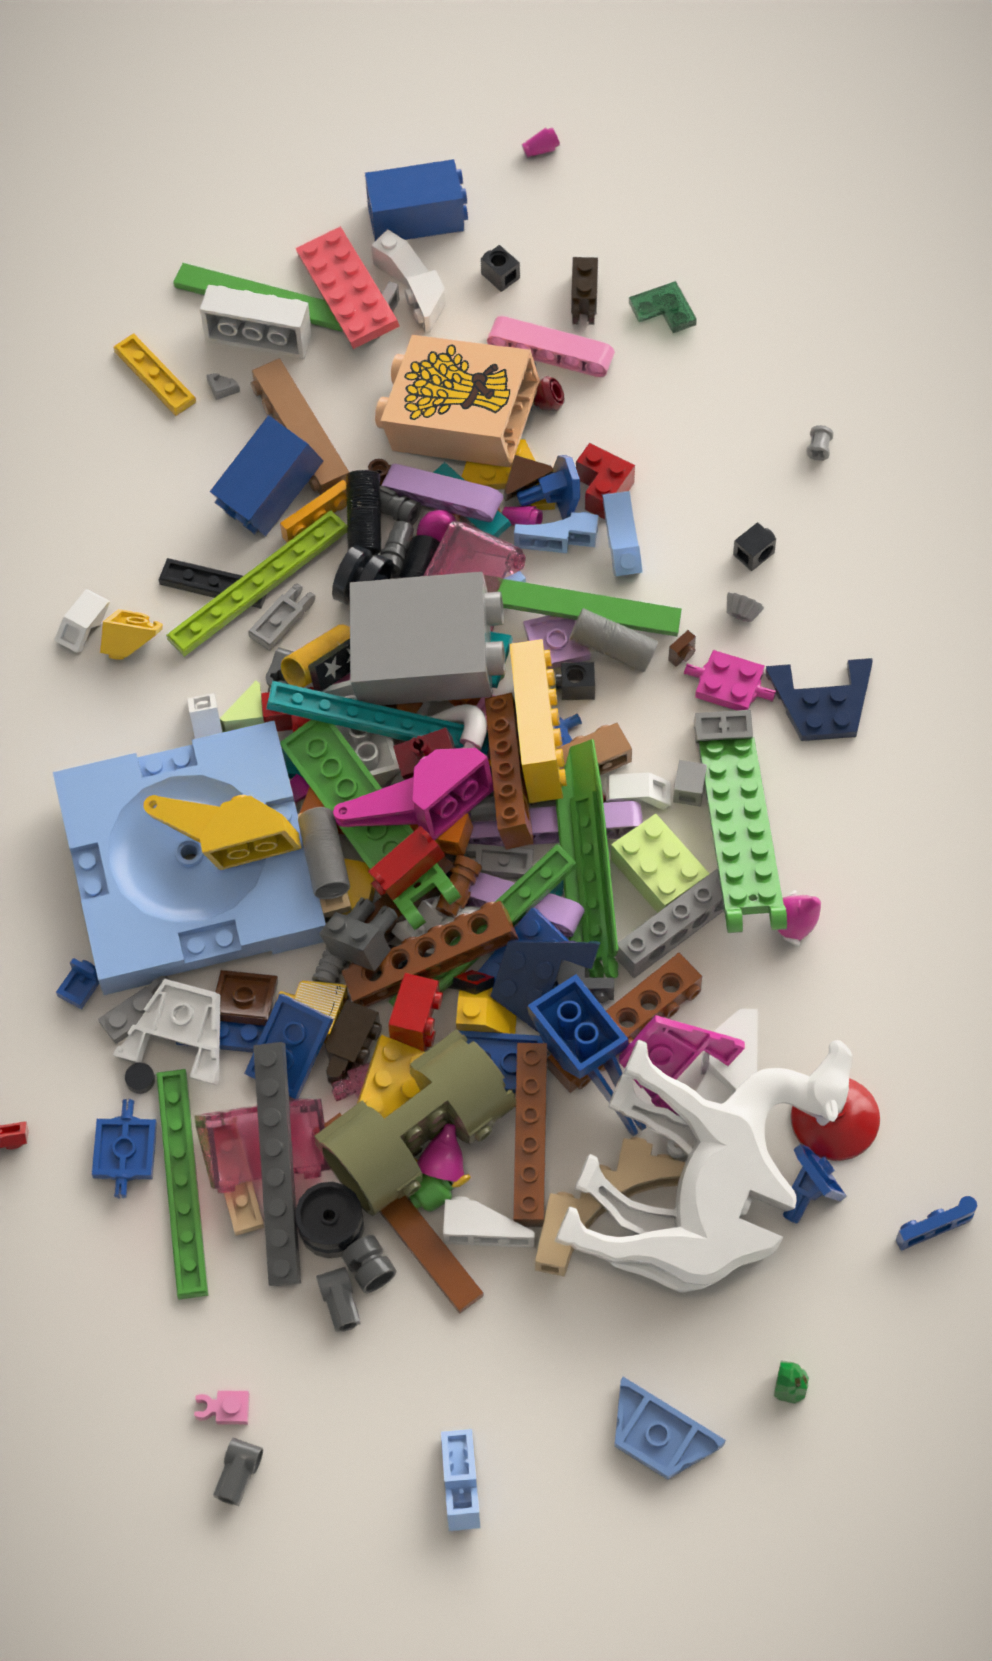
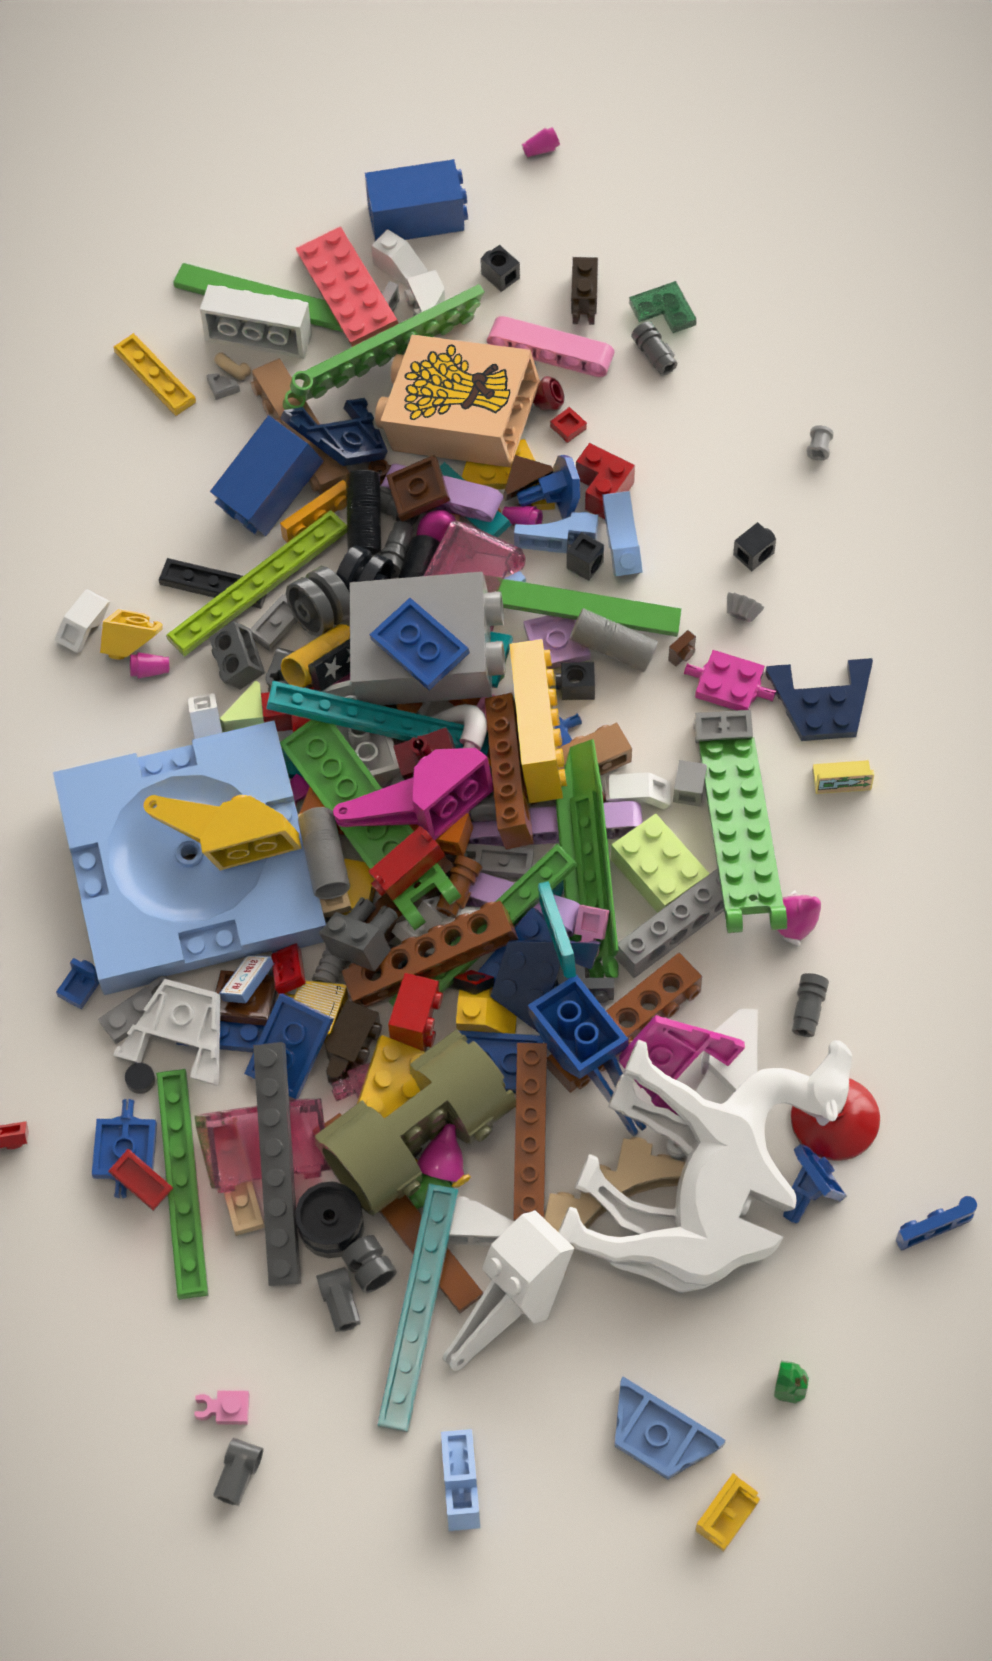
none -> red tile [108,1149,173,1212]
none -> dark pink cone [130,652,169,679]
none -> dark grey brick [209,621,265,690]
none -> tan arm [214,352,251,380]
none -> tile [219,955,274,1003]
none -> red plate [271,943,306,994]
none -> dark blue wing [281,398,388,466]
none -> bright green hinge [282,284,485,410]
none -> dark grey wheel [286,566,350,637]
none -> blue plate [369,598,470,691]
none -> teal tile [377,1184,459,1432]
none -> reddish brown tile [386,454,451,522]
none -> white slope [443,1211,574,1371]
none -> teal tile [538,881,576,979]
none -> red tile [550,407,587,443]
none -> black brick [566,532,604,581]
none -> bright pink plate [574,905,610,957]
none -> dark grey axle [631,321,678,375]
none -> yellow hinge [695,1473,760,1552]
none -> dark grey axle [792,973,829,1037]
none -> panel [812,760,874,794]

